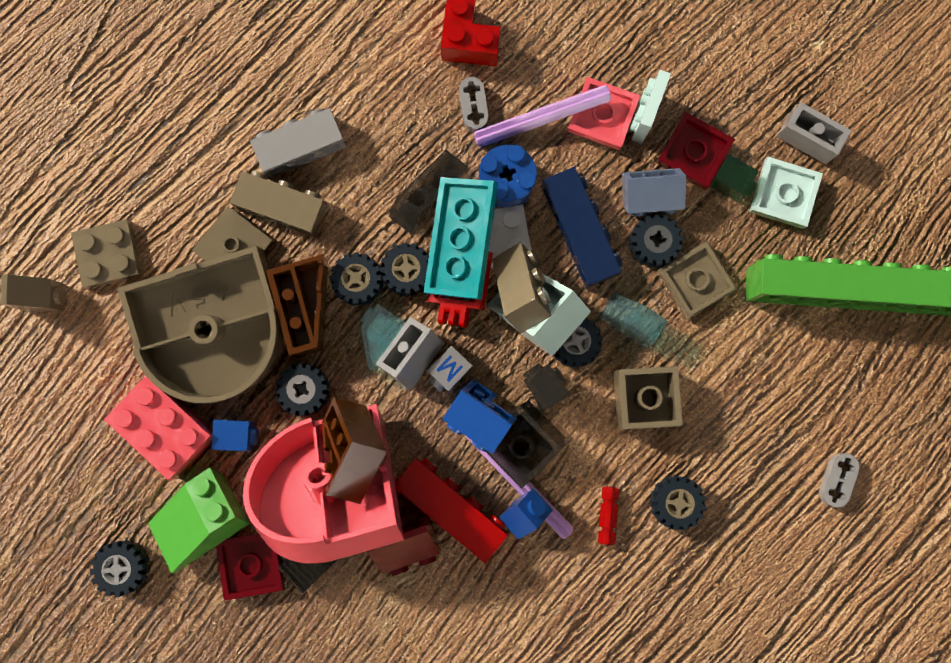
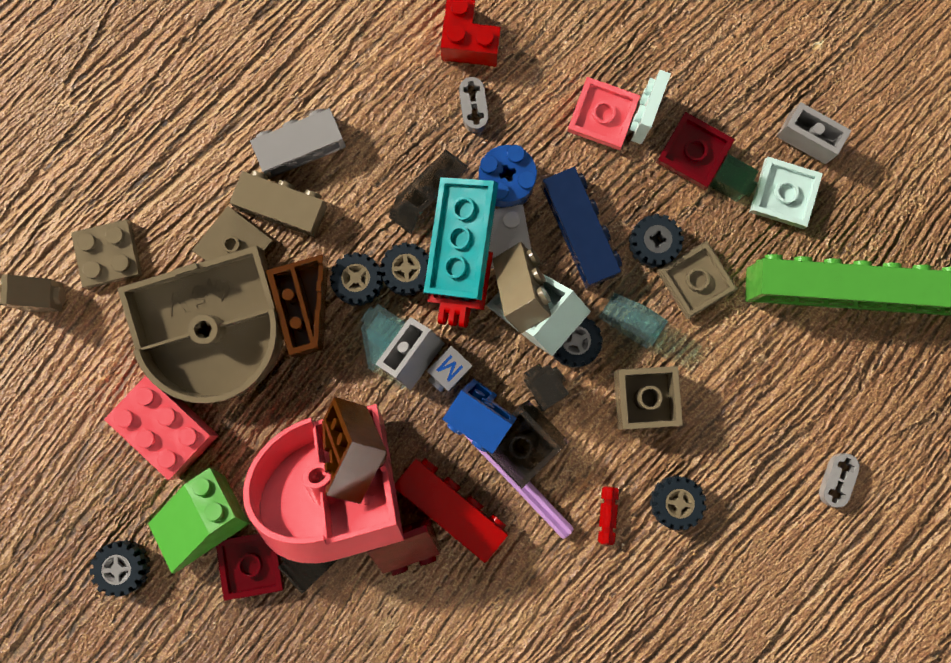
blue brick [211,420,259,451] -> none
black wheel [275,363,330,416] -> none
lavender axle [474,85,611,147] -> none
blue brick [499,488,553,540] -> none
sand blue brick [622,168,686,217] -> none

